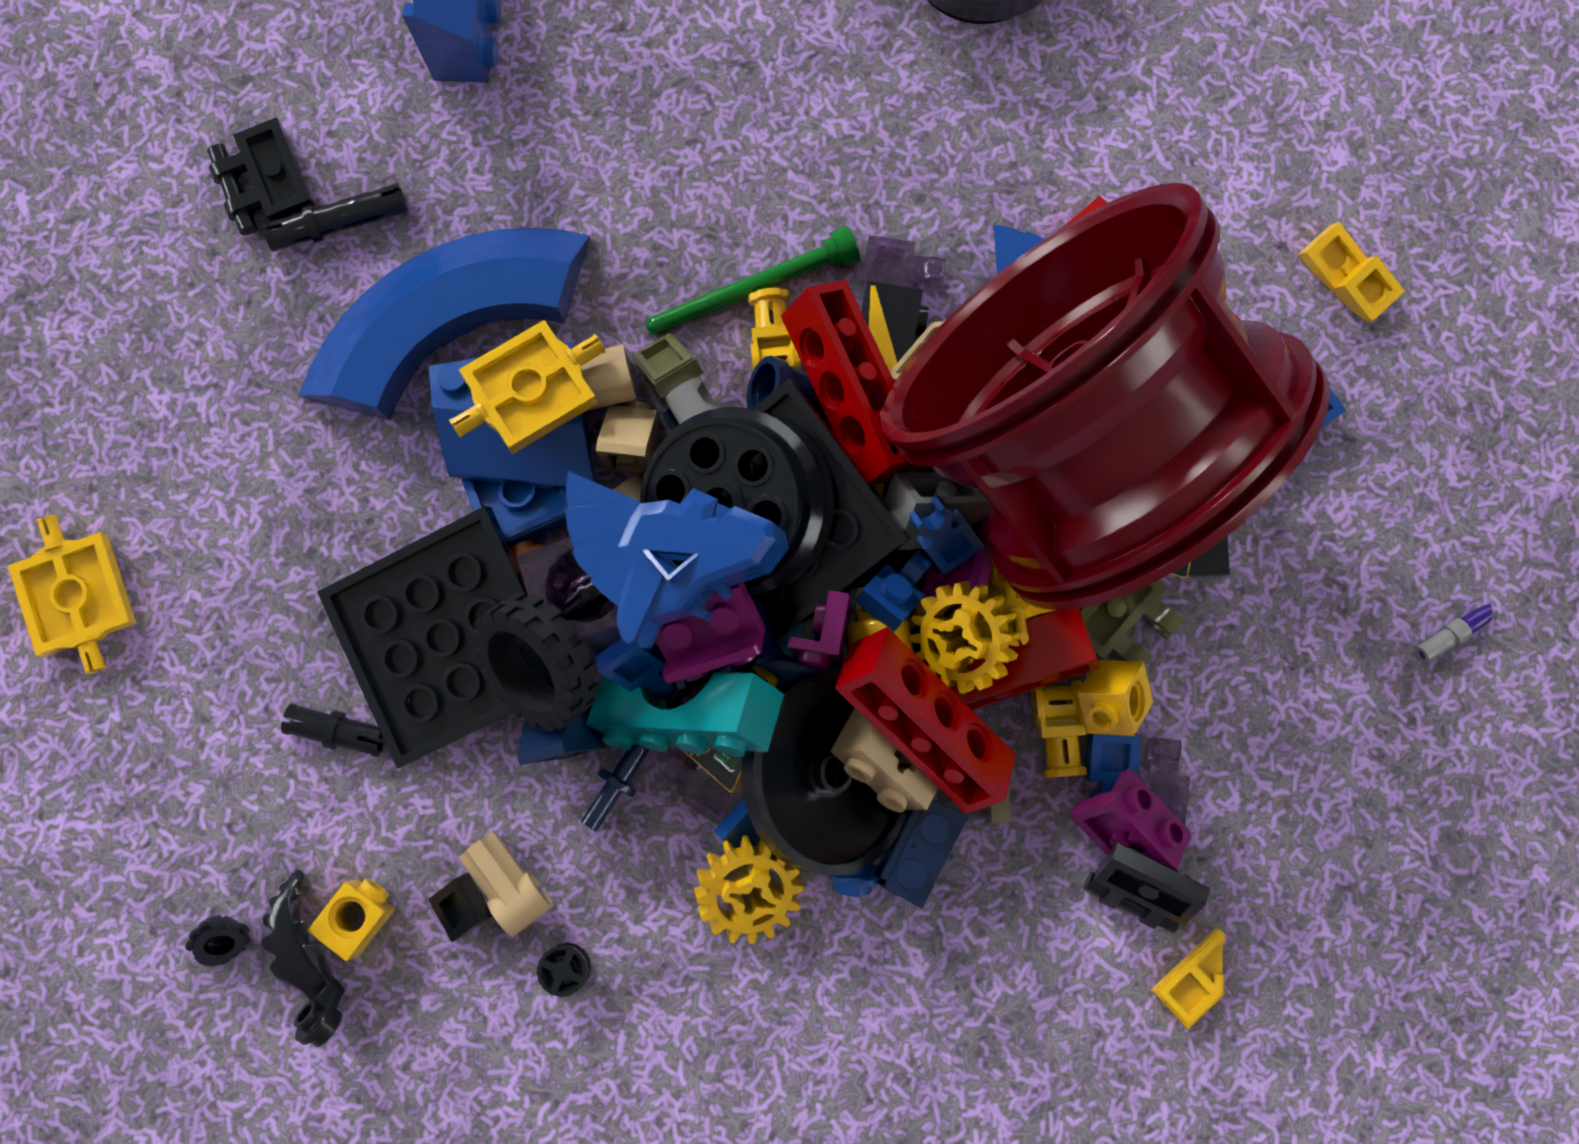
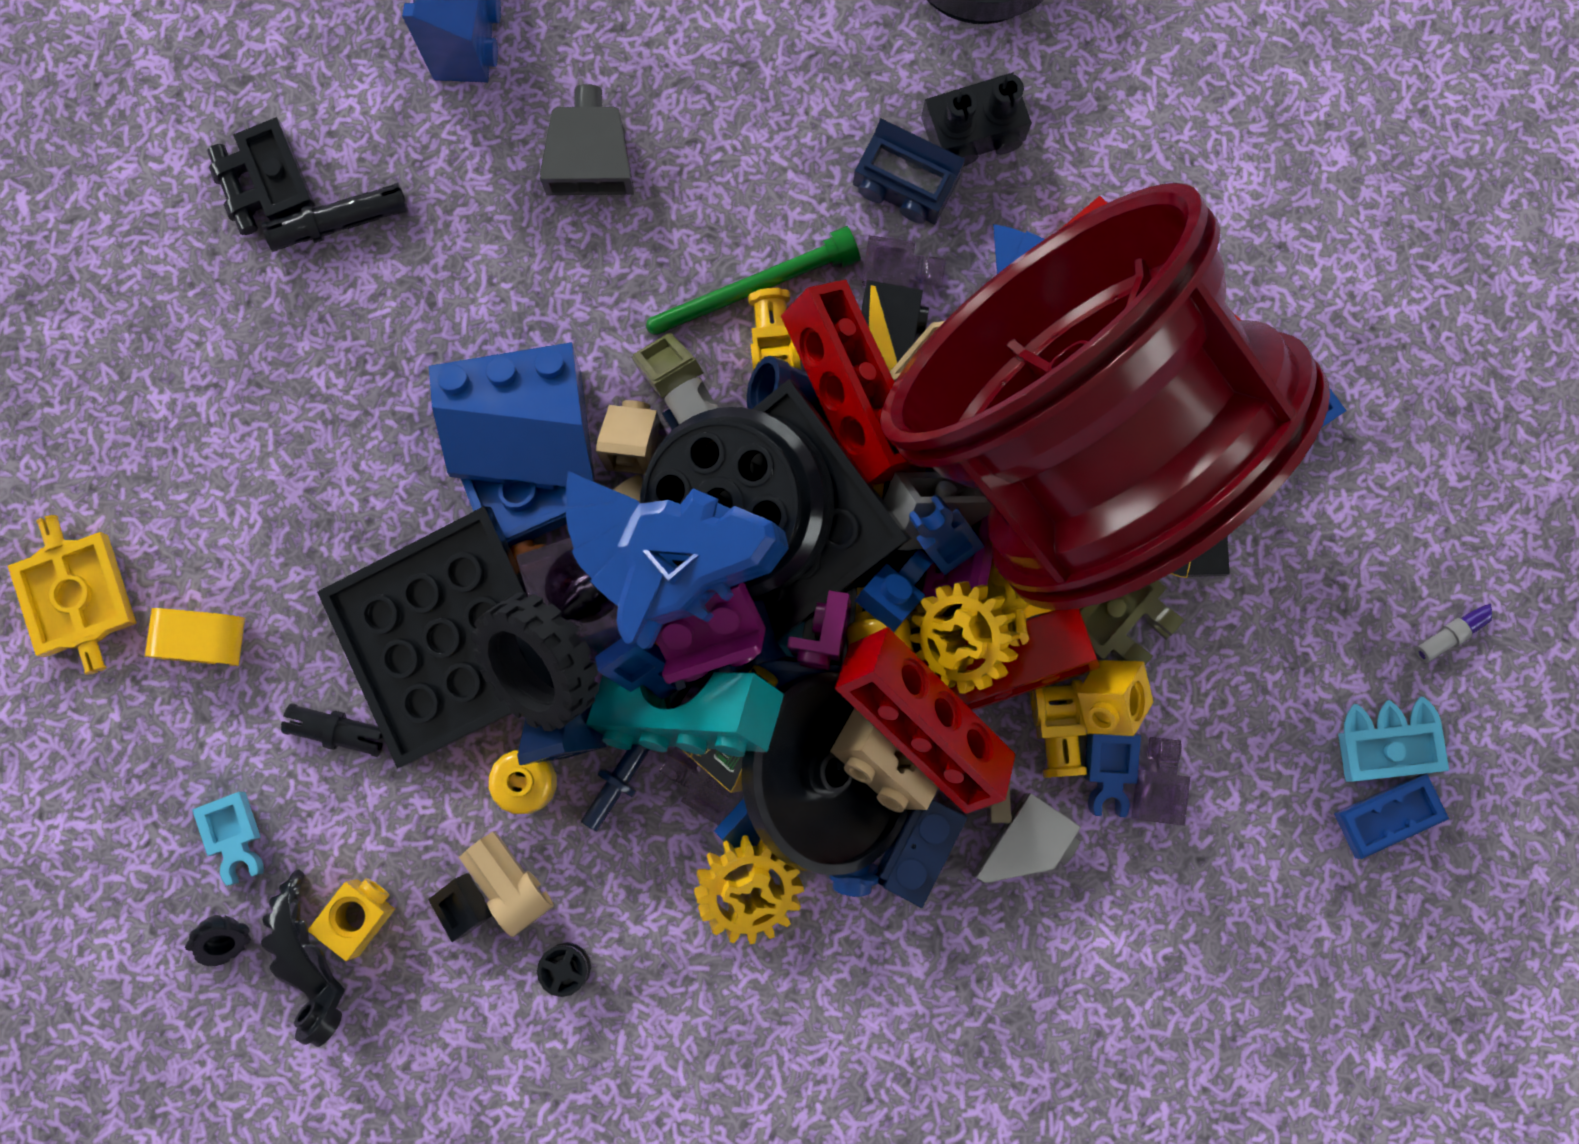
blue brick [299,228,590,420] -> none
yellow plate [449,320,606,455] -> none
tan beam [581,344,637,411] -> none
magenta bracket [1069,769,1191,871] -> none
black plate [1083,843,1210,933] -> none
yellow tile [1151,928,1225,1029] -> none
yellow slope [1298,222,1405,323] -> none
none -> yellow beam [144,608,246,666]
none -> medium azure plate [192,792,264,886]
none -> yellow head [488,750,557,814]
none -> dark grey torso [540,84,634,195]
none -> dark blue window [853,118,965,225]
none -> black brick [921,72,1032,167]
none -> light grey slope [972,793,1081,883]
none -> blue plate [1334,774,1449,859]
none -> medium azure plate [1338,697,1449,782]

